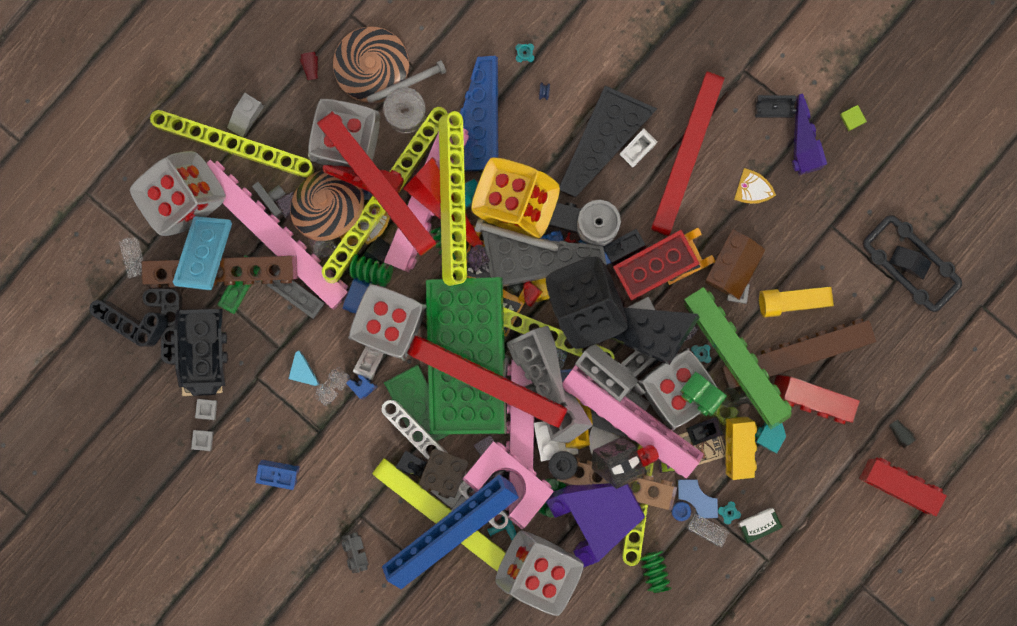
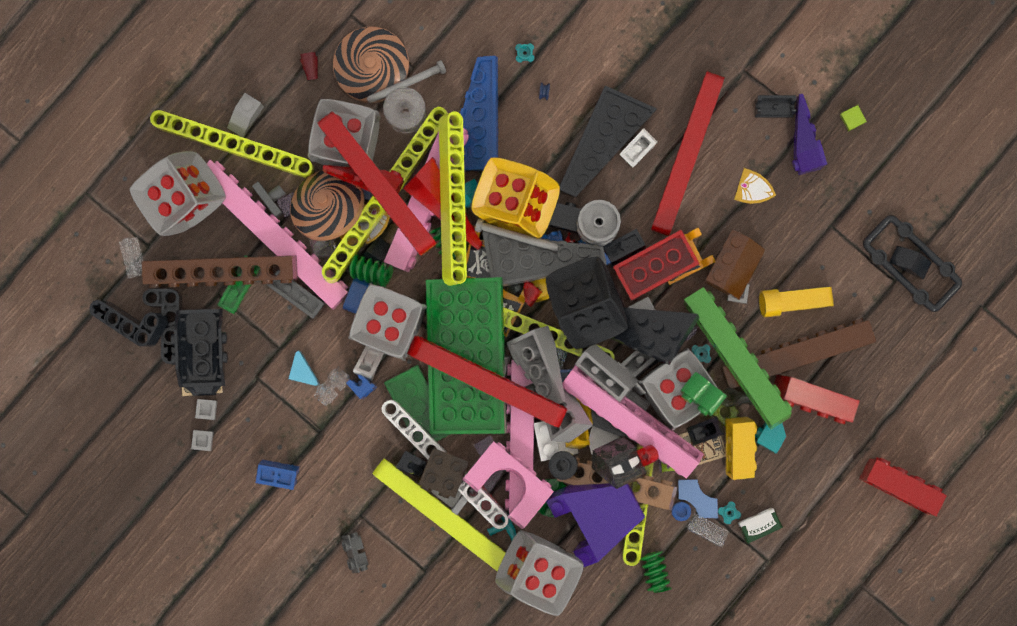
medium azure plate [173,216,232,290] -> none
blue brick [382,474,519,589] -> none
plate [466,245,490,272] -> none
pearl dark grey cone [889,419,916,448] -> none

